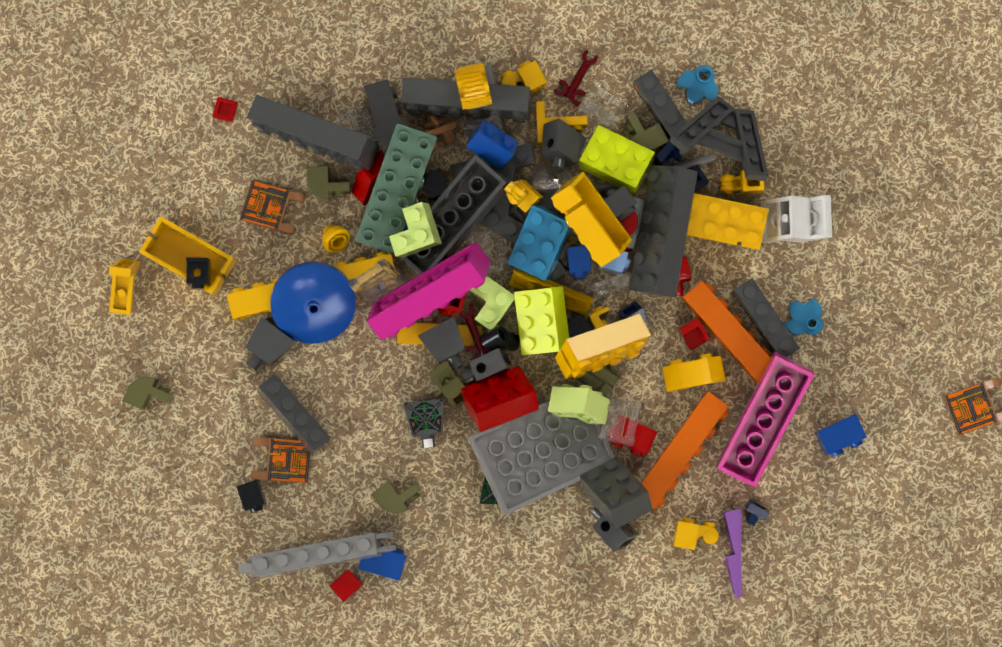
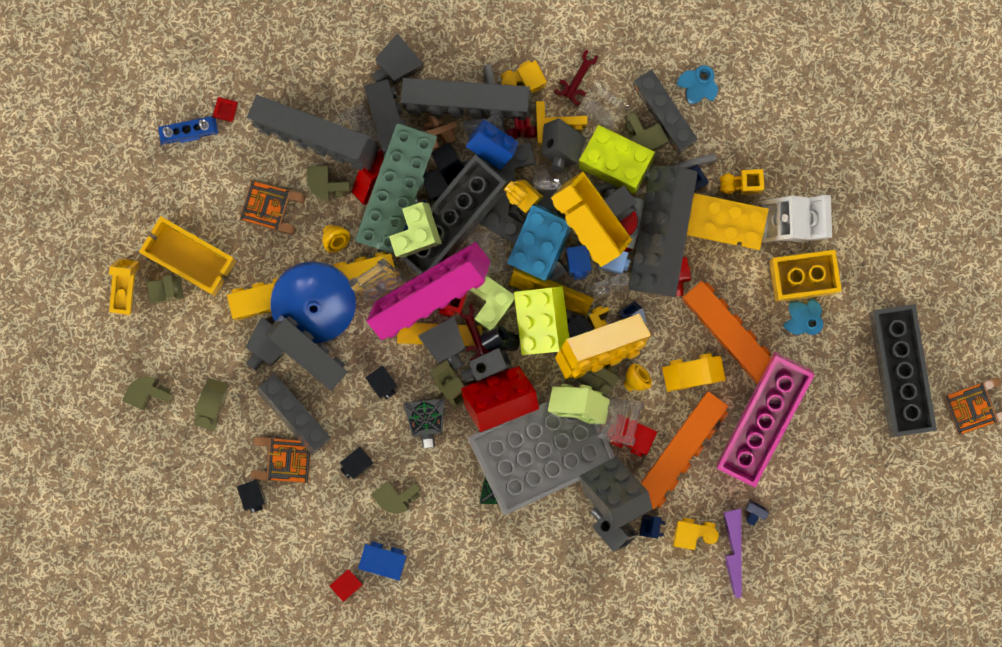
black brick [186,258,211,290] -> none
light grey hinge [238,532,396,578] -> none
yellow brick [454,63,492,110] -> none
dark blue tile [655,141,682,166] -> none
dark grey plate [670,96,769,181] -> none
red panel [678,317,710,351] -> none
dark grey brick [732,278,800,357] -> none
blue brick [815,414,867,457] -> none
none -> olive brick [147,275,184,305]
none -> blue piece [158,116,218,145]
none -> olive brick [194,378,229,431]
none -> dark grey brick [265,315,348,391]
none -> black brick [340,447,374,480]
none -> black brick [365,366,398,400]
none -> dark grey torso [372,34,424,85]
none -> black brick [431,142,464,181]
none -> dark red bar [507,117,537,140]
none -> yellow brick [623,363,652,392]
none -> dark blue tile [639,515,666,539]
none -> yellow brick [769,250,842,302]
none -> dark grey brick [869,304,937,438]

